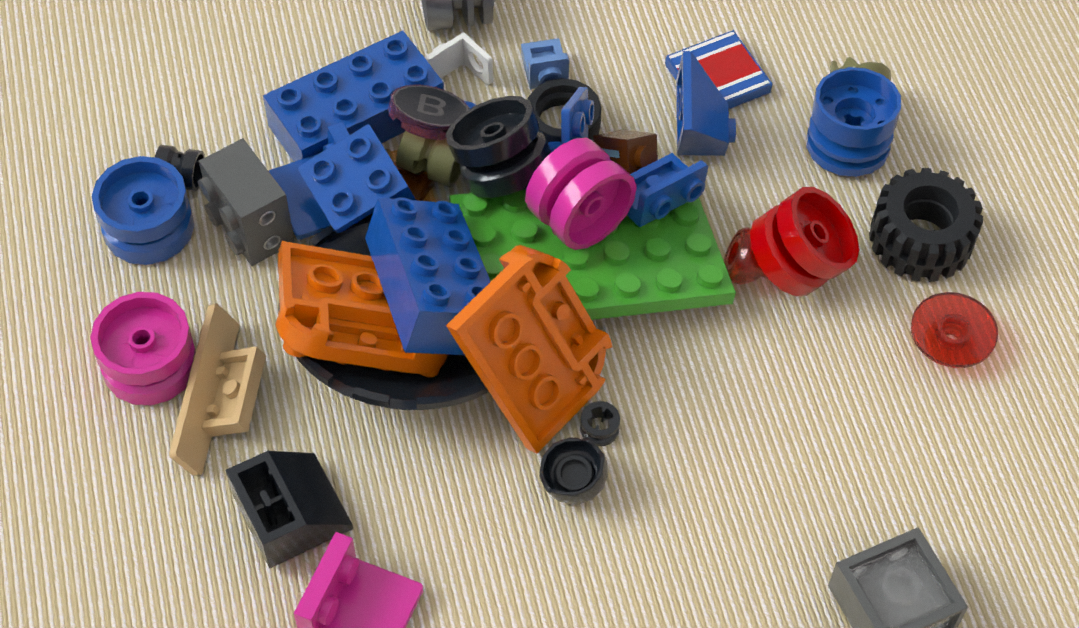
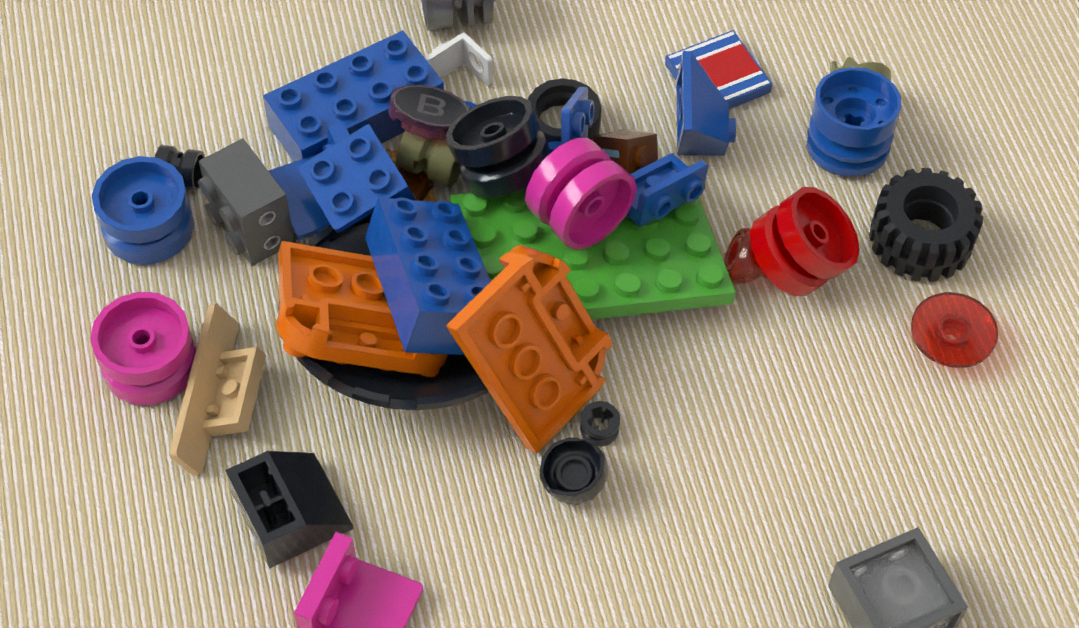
medium blue bracket [521,38,569,90] -> none

